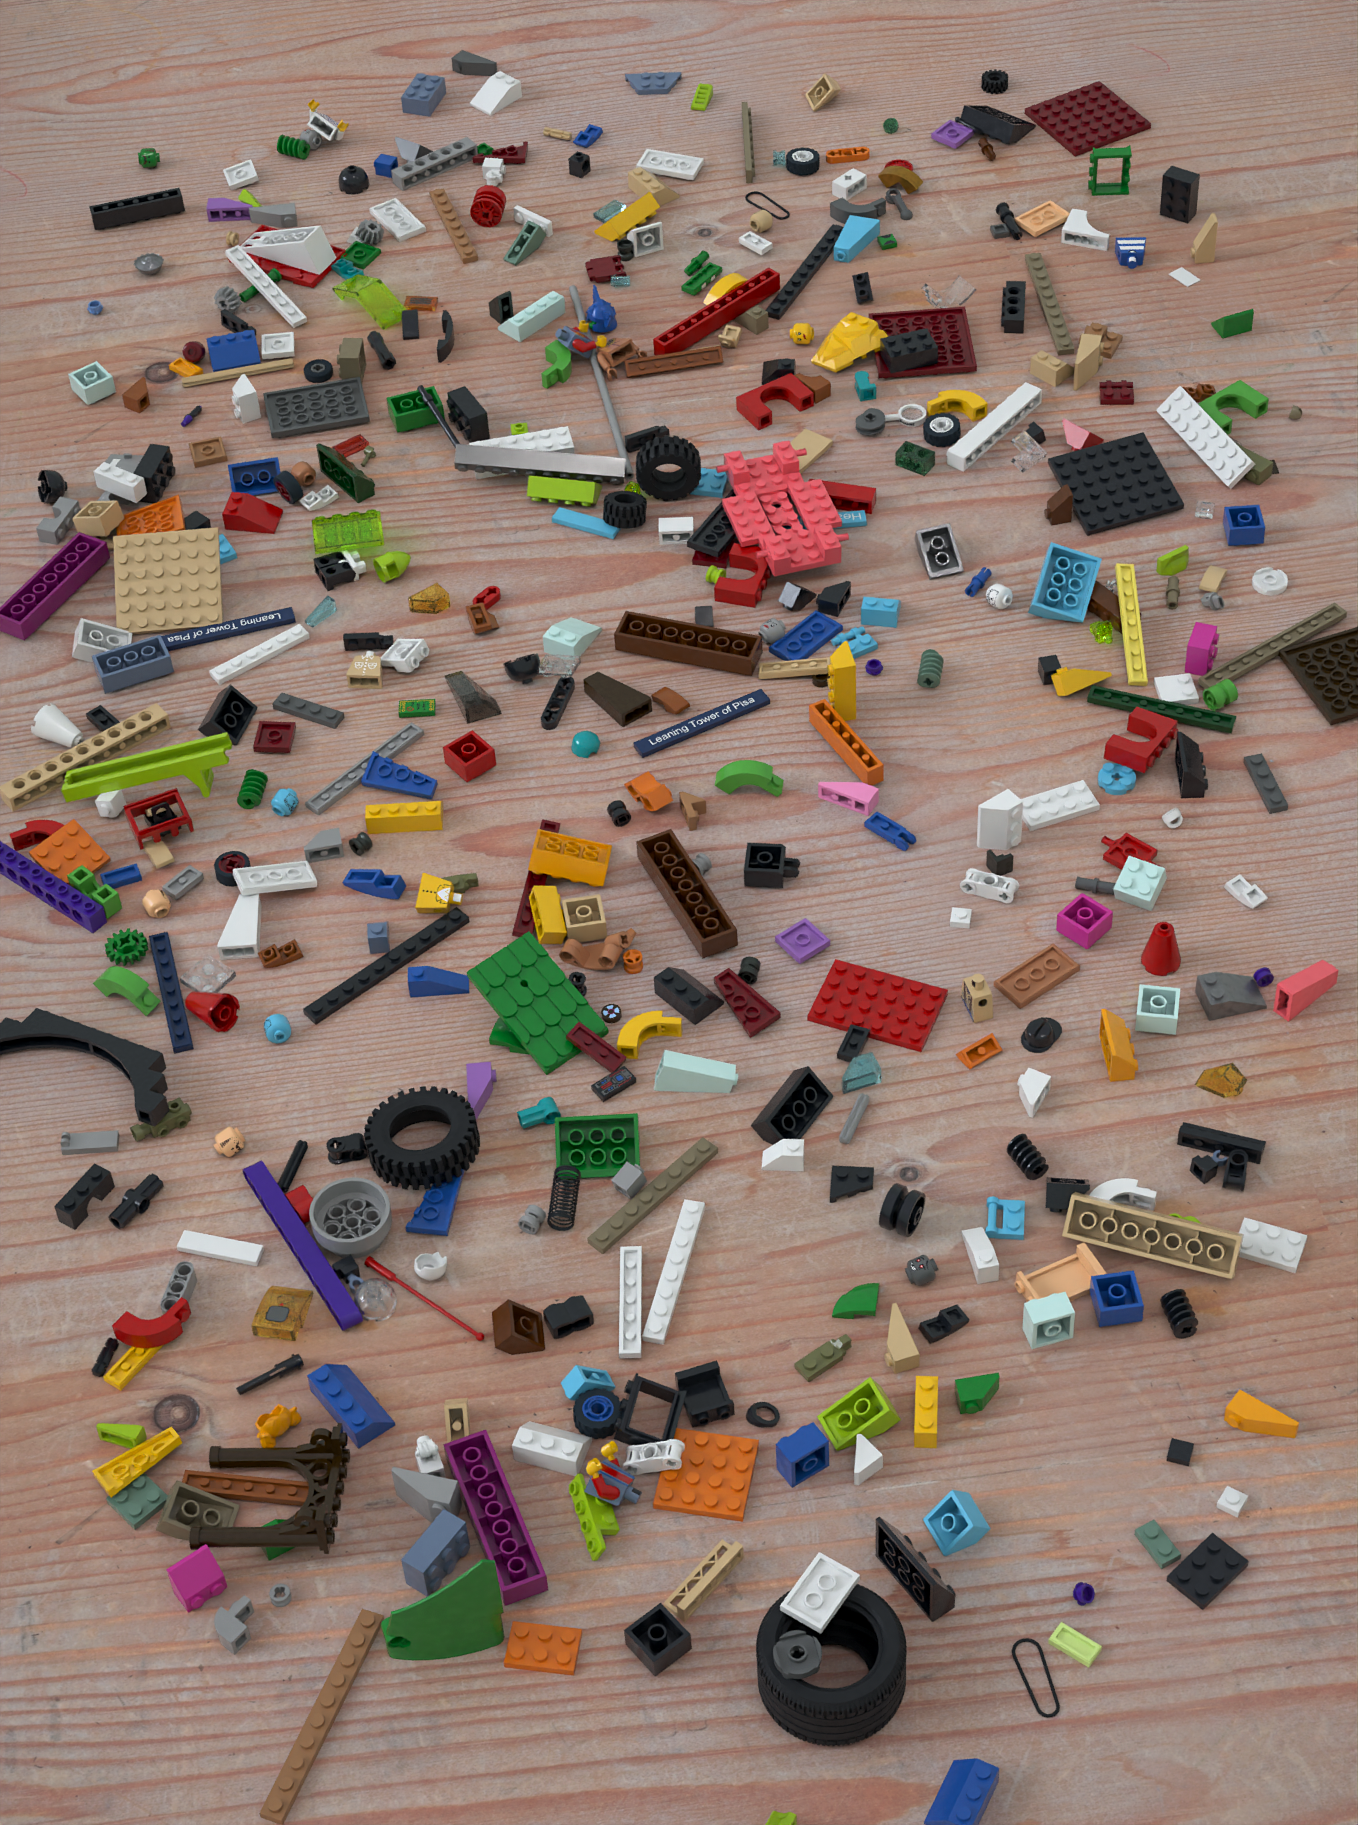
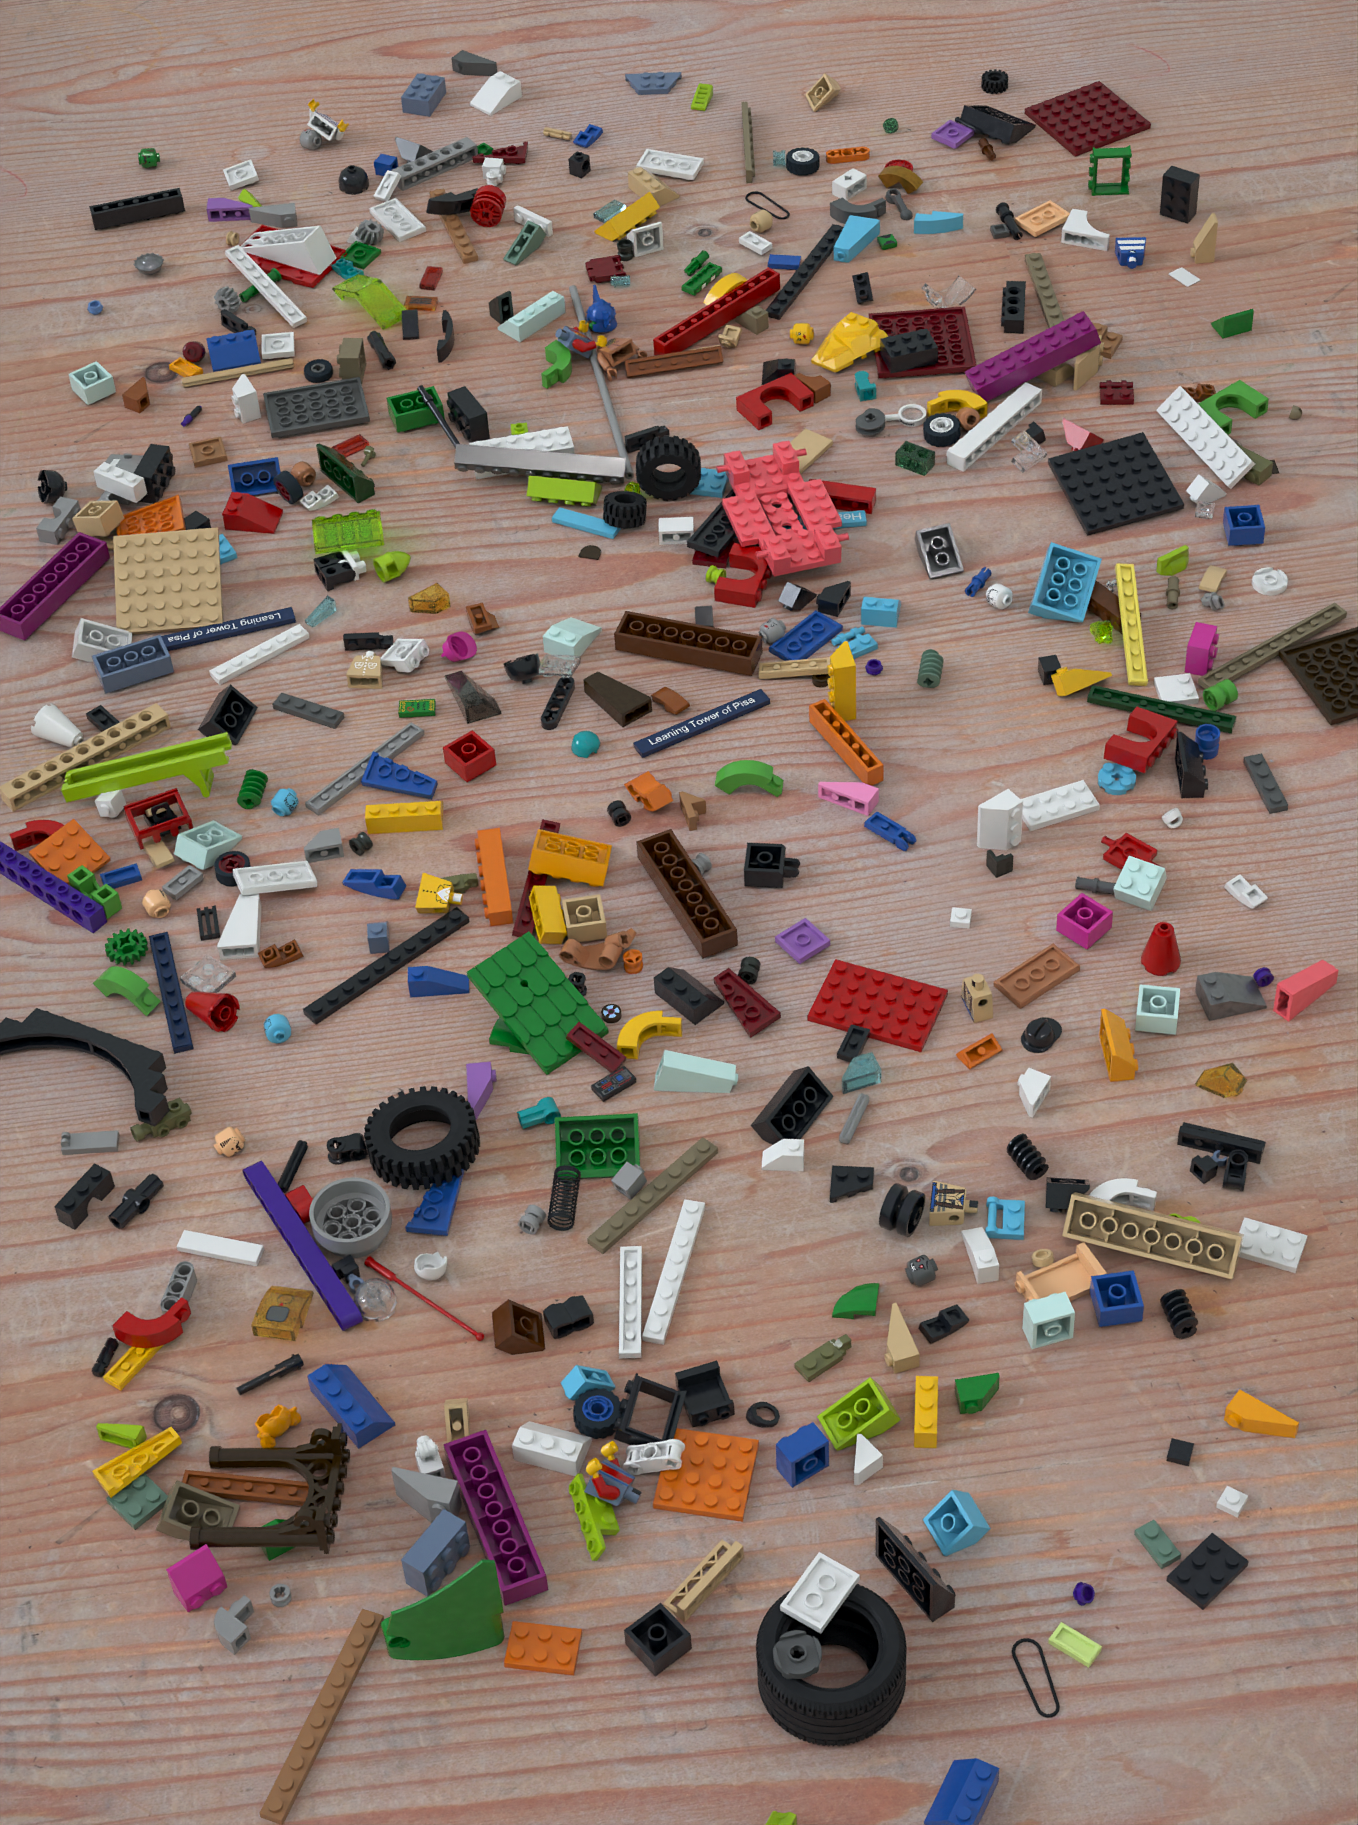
dark red plate [253,721,296,753] -> none
green piece [277,134,310,160] -> none
red beam [472,586,501,610] -> none
white piece [960,868,1020,903] -> none
reddish brown slope [1044,484,1073,526] -> none
none -> light aqua slope [174,820,242,870]
none -> black tile [197,905,220,941]
none -> white plate [374,170,401,202]
none -> clear red tile [419,266,443,291]
none -> black slope [426,188,478,215]
none -> dark pink piece [441,631,477,662]
none -> orange brick [475,828,513,926]
none -> dark brown piece [578,545,601,560]
none -> blue tile [768,254,801,270]
none -> medium azure slope [914,211,963,234]
none -> torso [929,1181,978,1226]
none -> nougat head [956,407,980,430]
none -> magenta brick [965,311,1101,402]
none -> tan tile [1031,1249,1054,1267]
none -> white slope [1186,474,1227,505]
none -> blue wheel [1195,724,1220,760]

